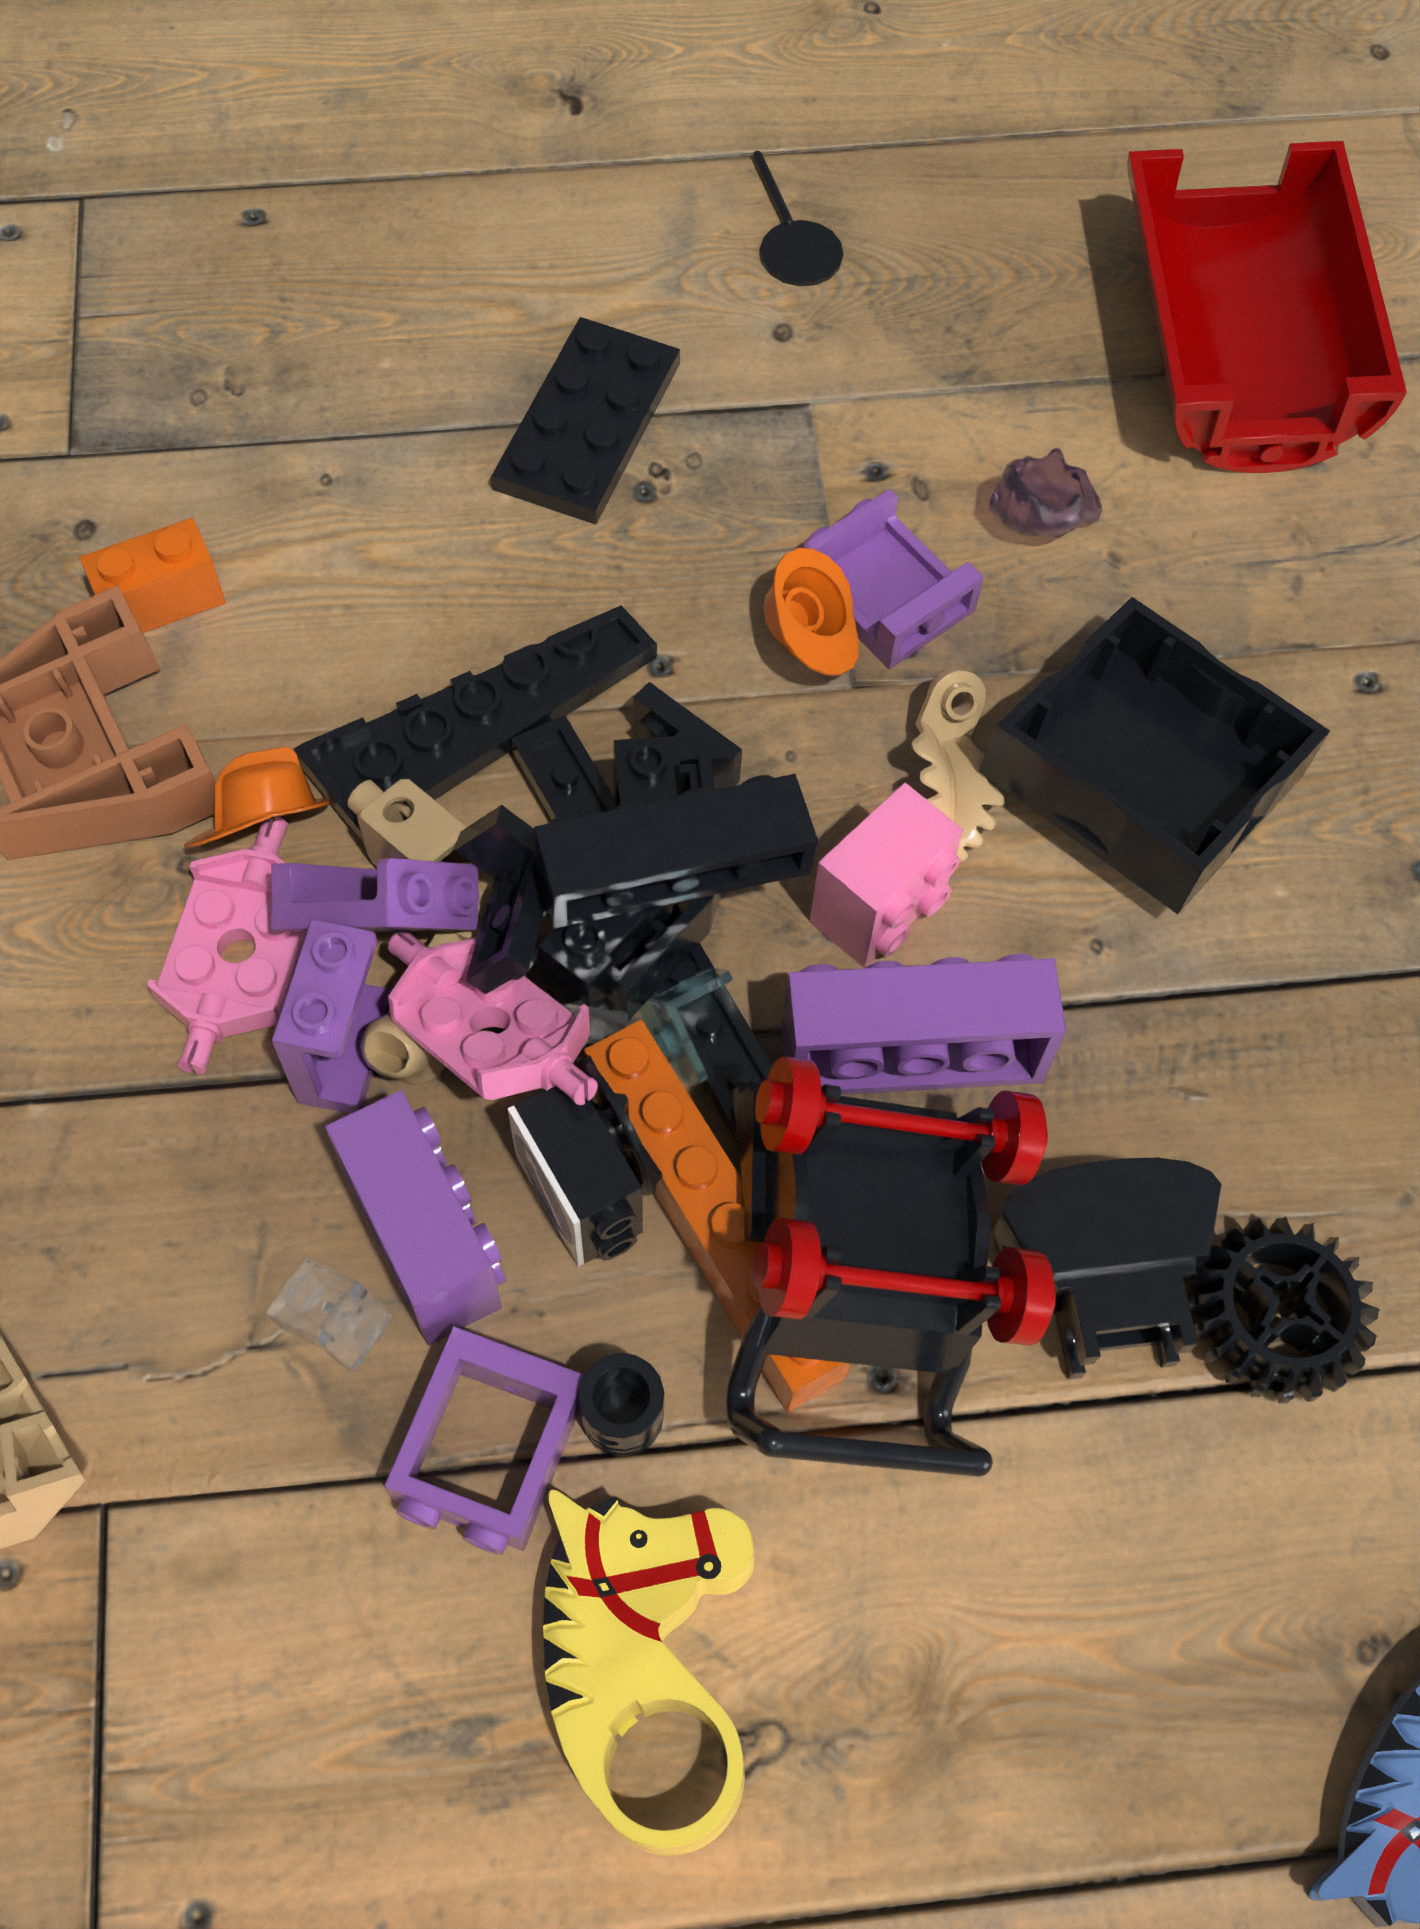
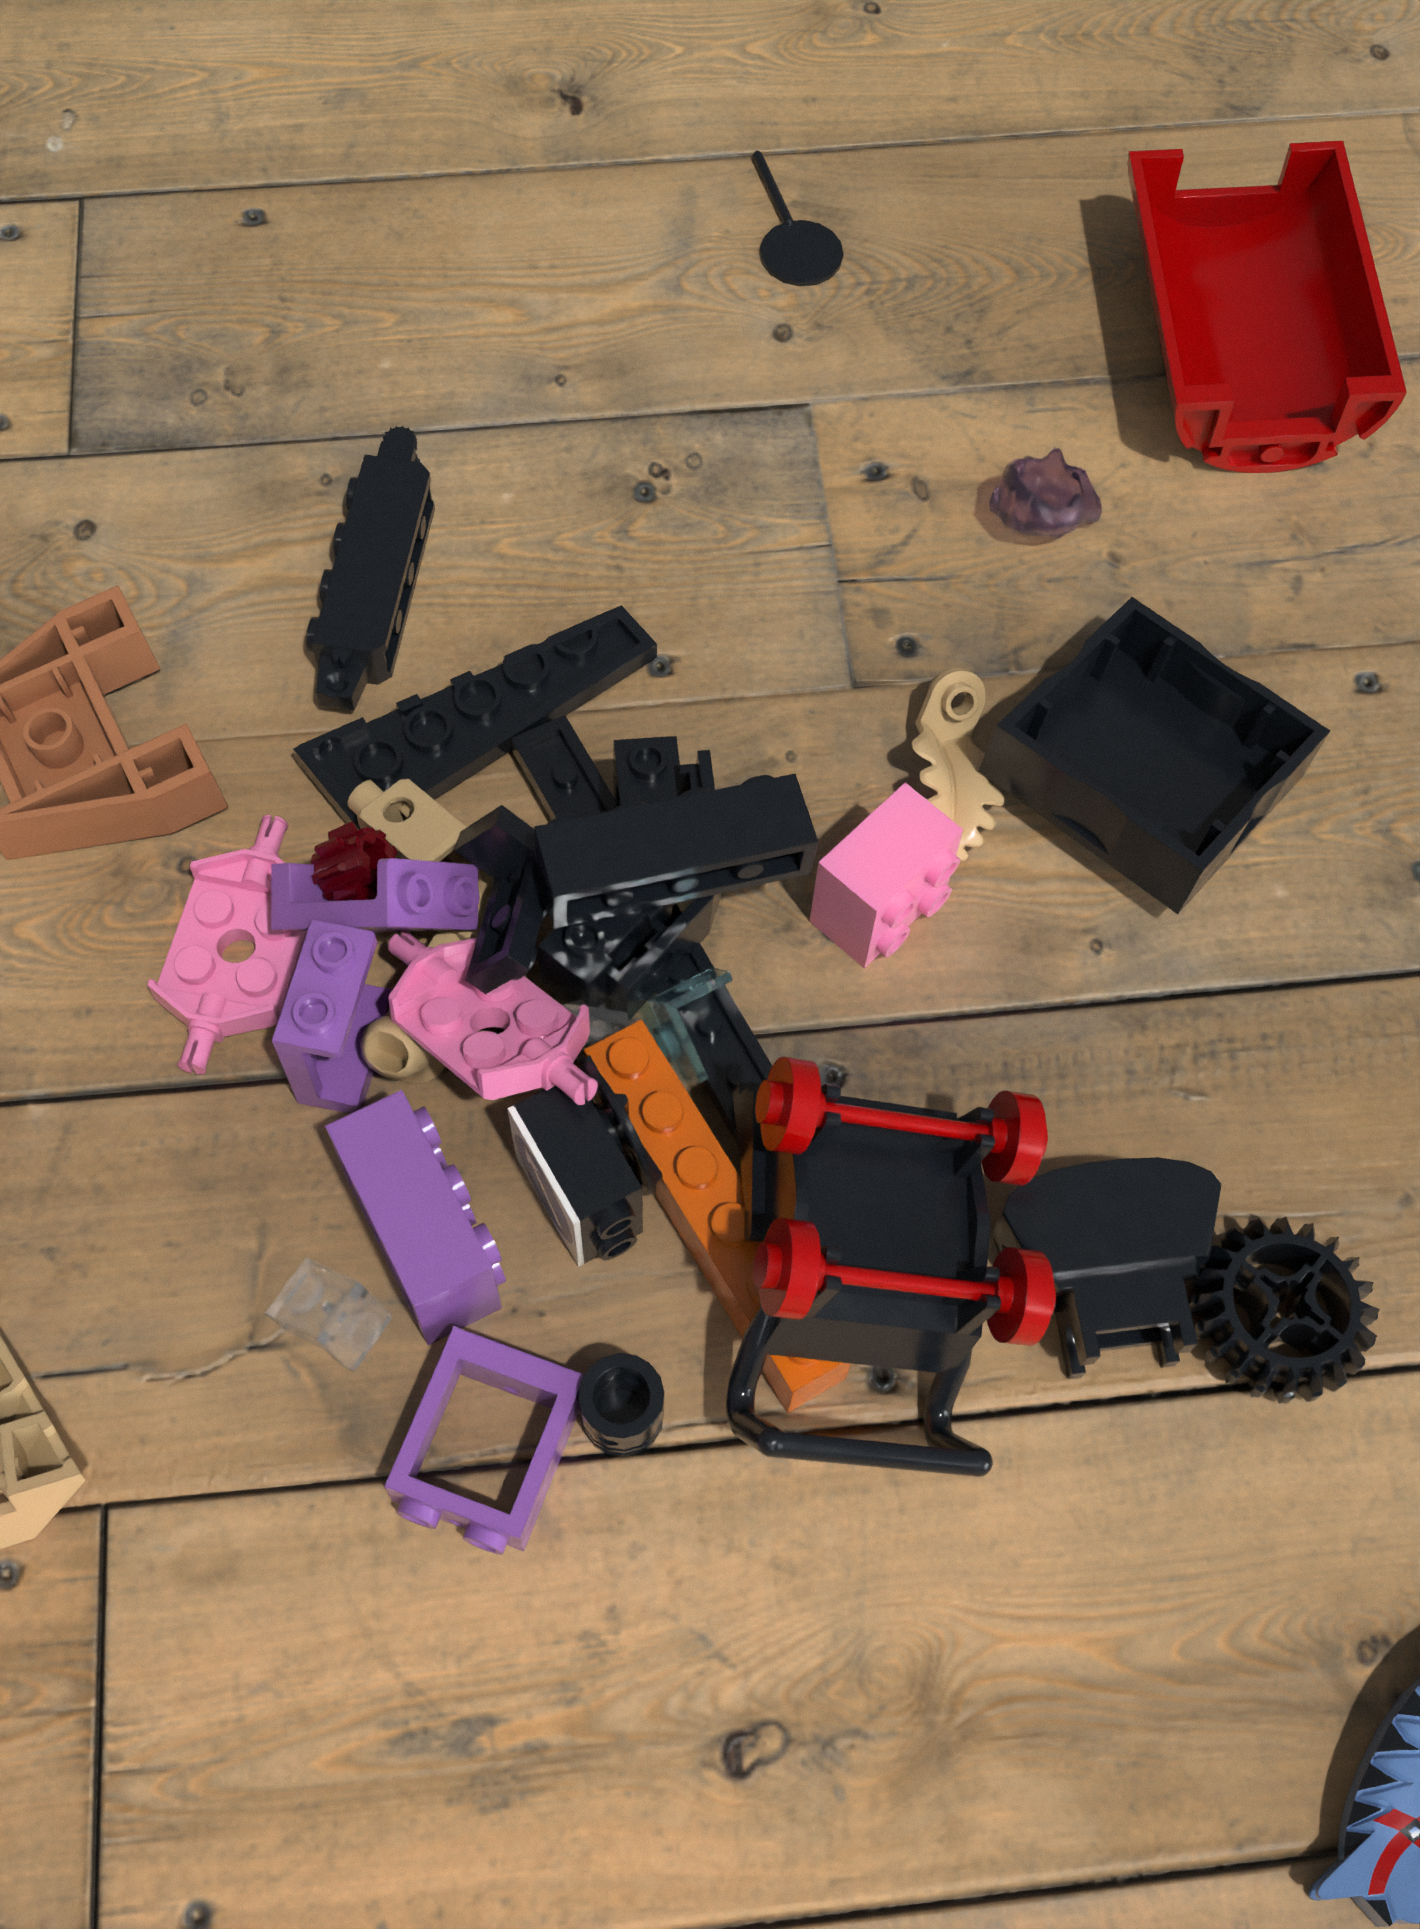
orange brick [79,517,226,633] -> none
orange piece [184,746,331,848] -> none
black plate [491,317,680,525] -> none
light yellow animal [543,1490,755,1856] -> none
black slope [633,682,742,790] -> none
orange piece [763,548,859,675] -> none
medium lavender brick [781,954,1066,1095] -> none
medium lavender panel [803,489,984,670] -> none
none -> black hinge [306,426,435,711]
none -> dark red gear [310,822,398,901]

